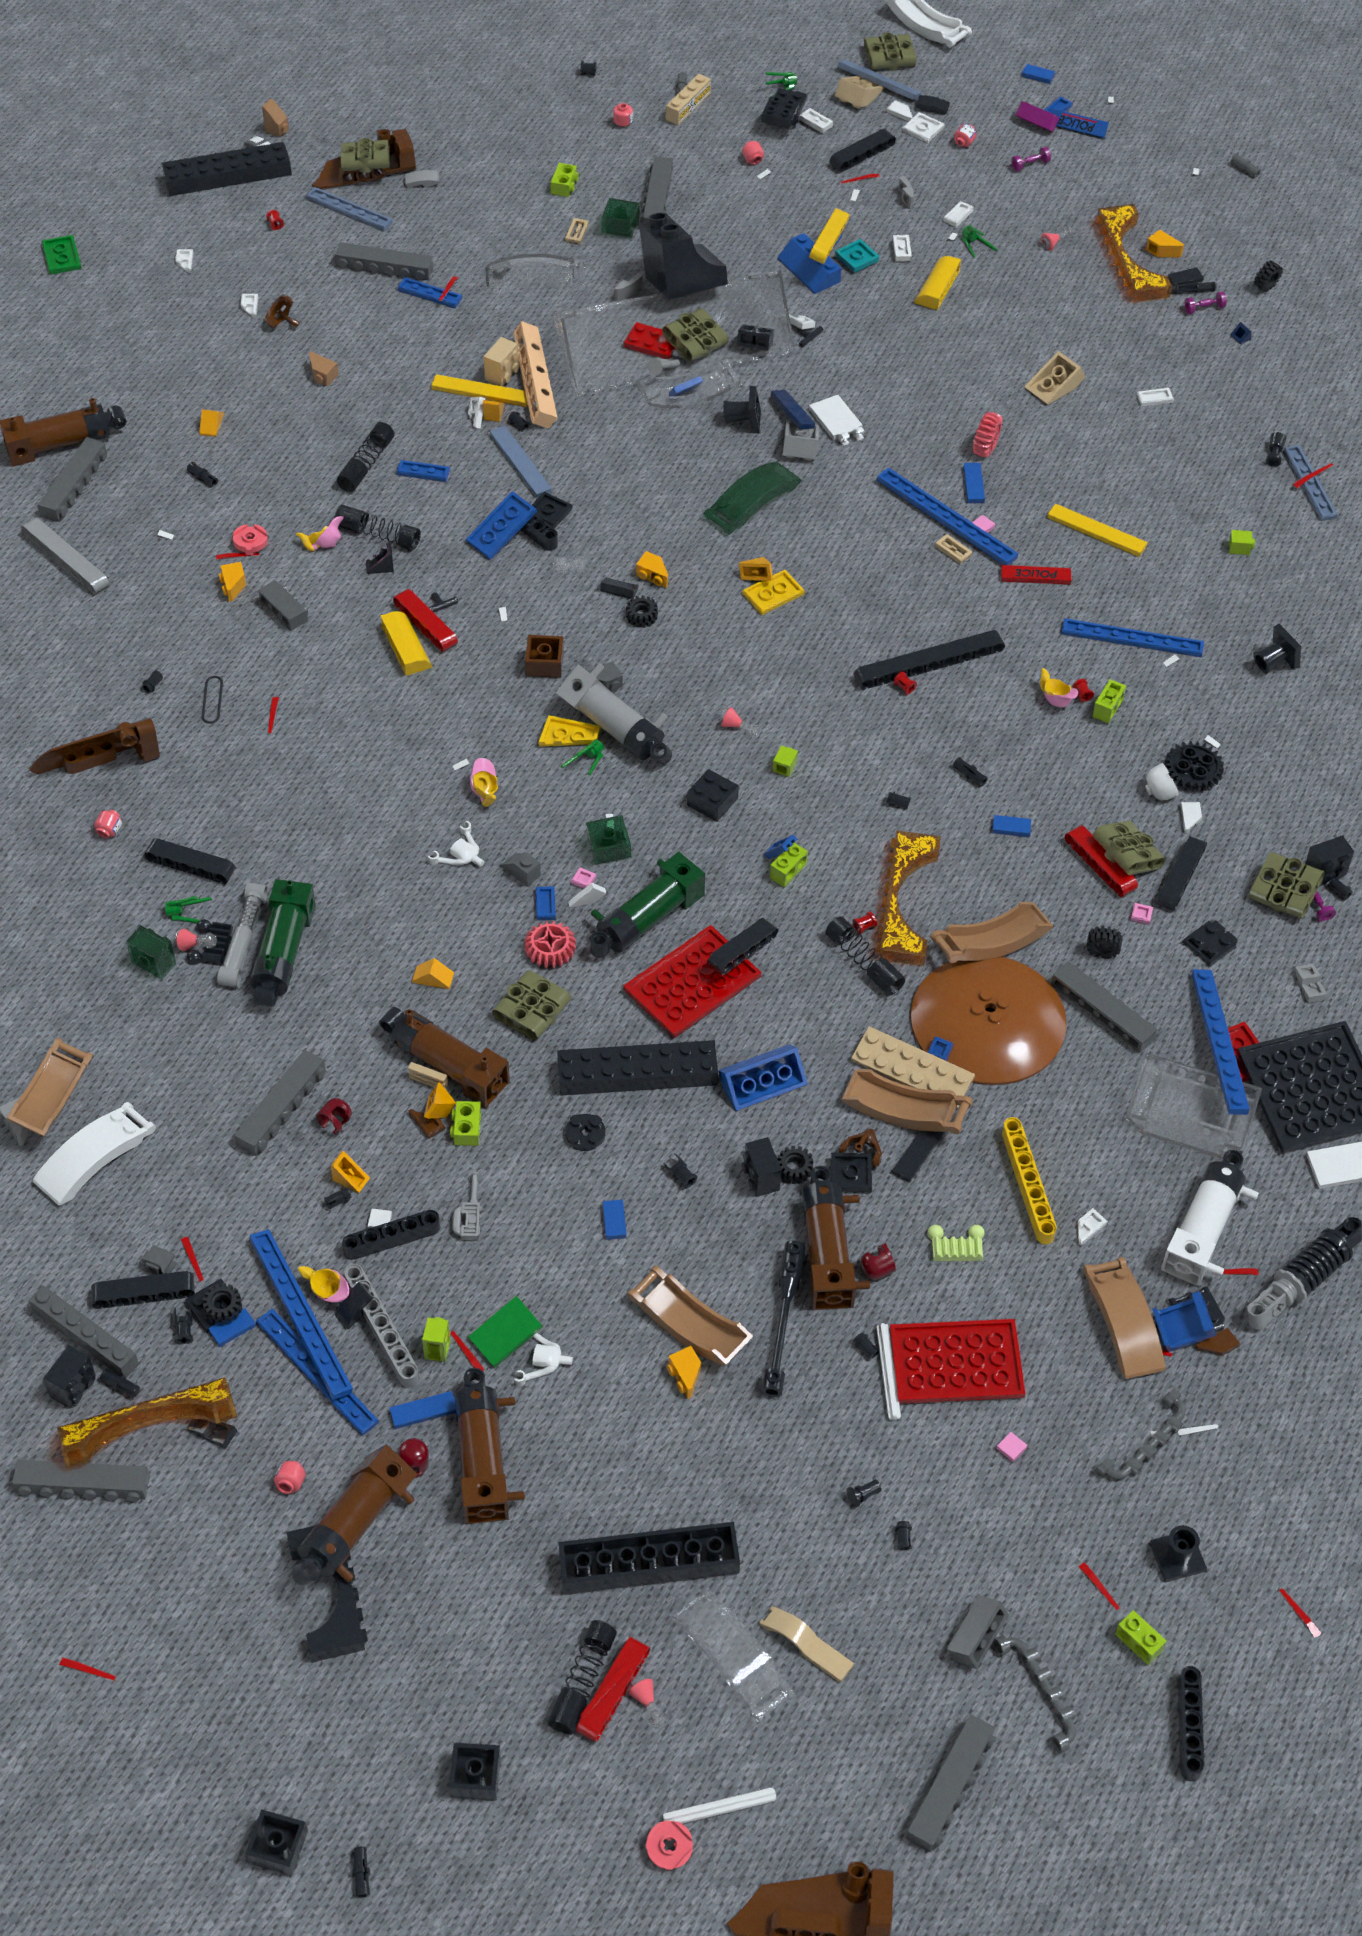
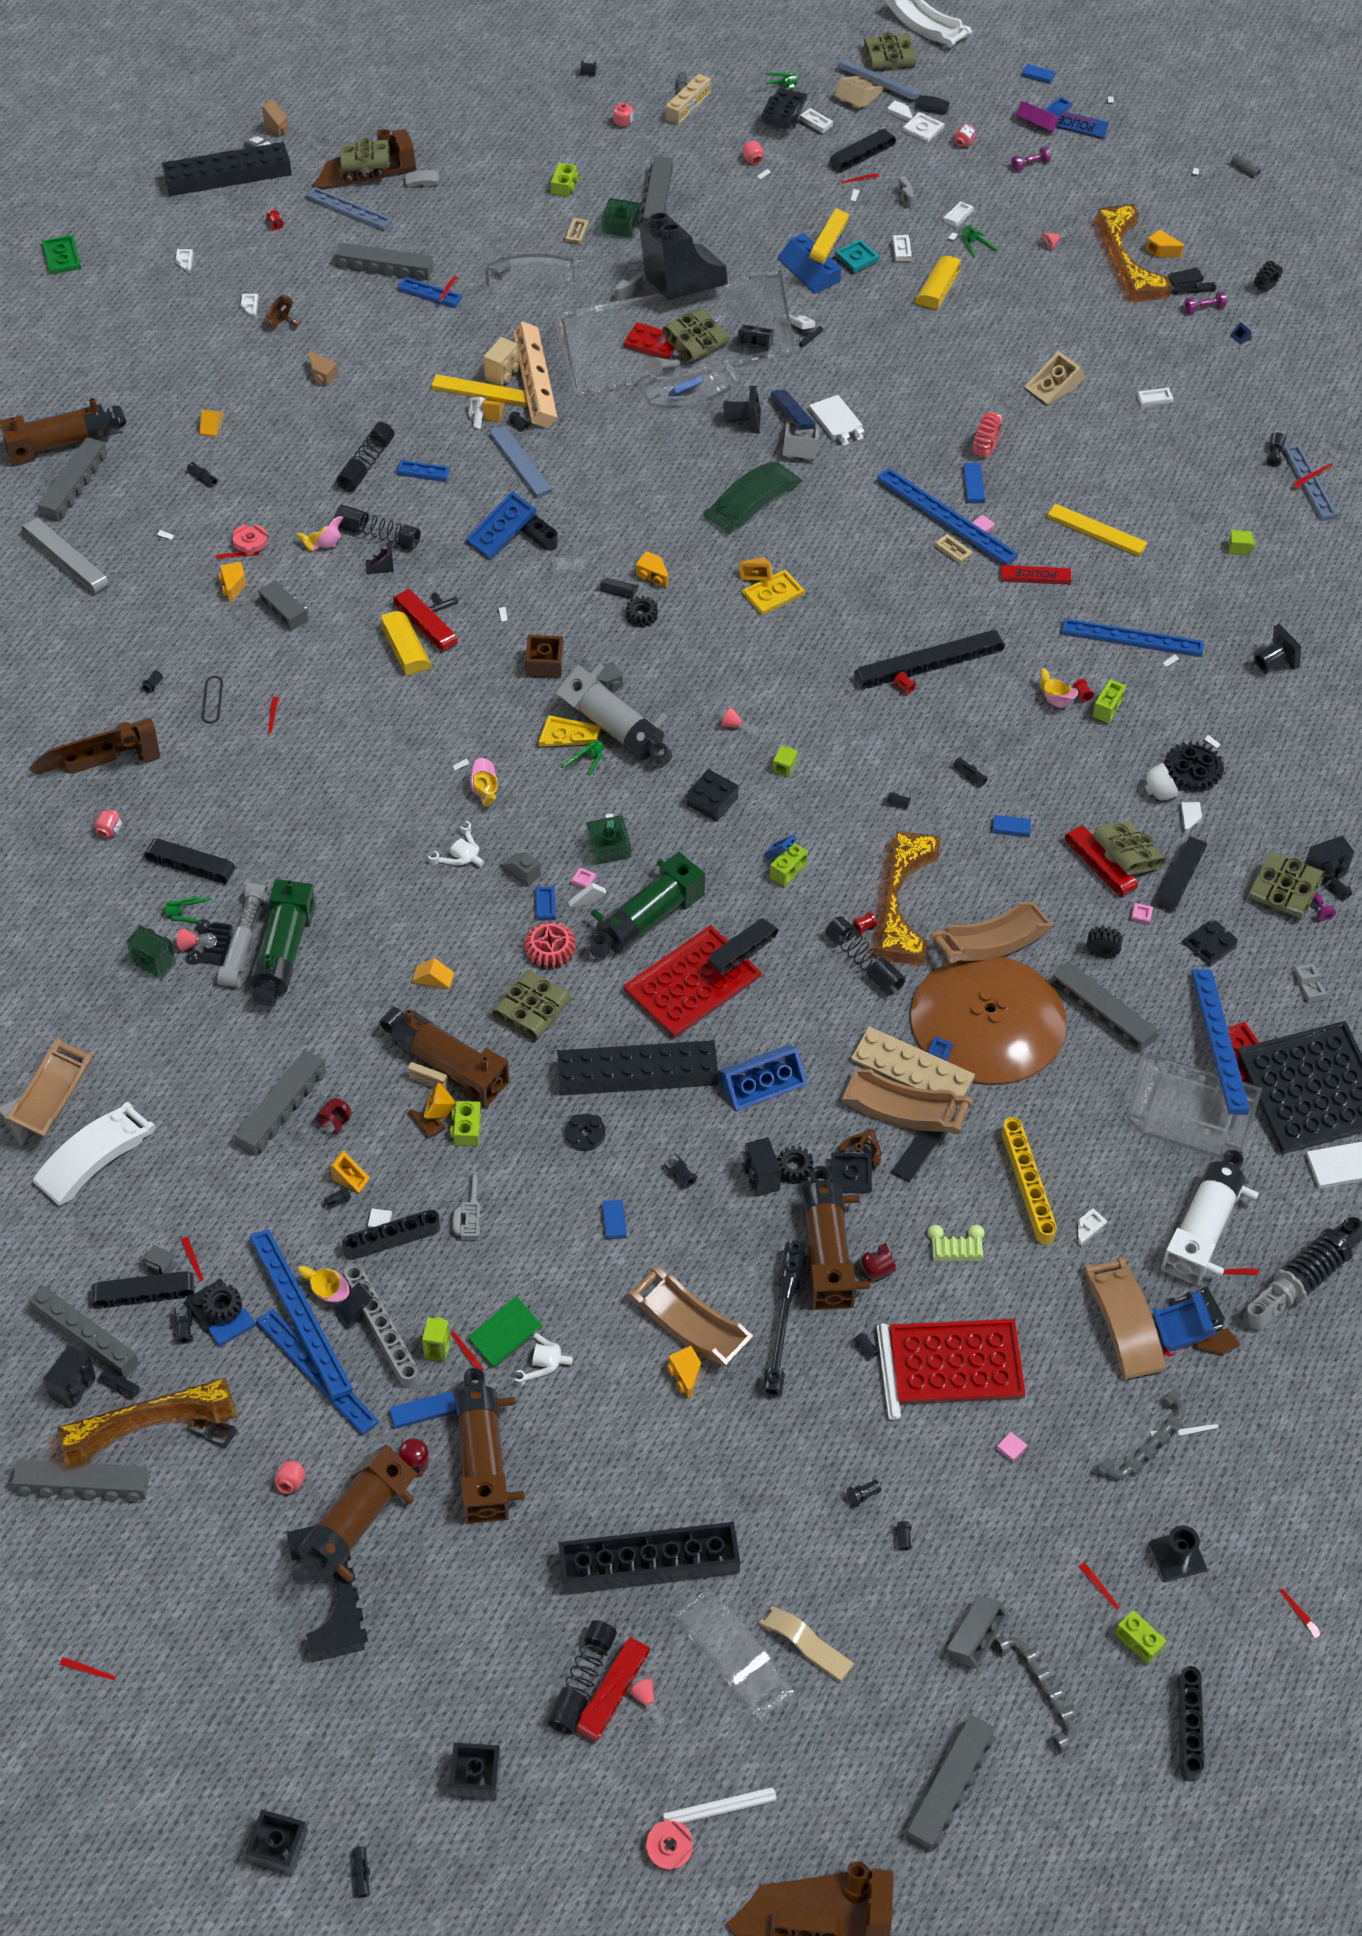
black plate [532,491,573,529] -> none

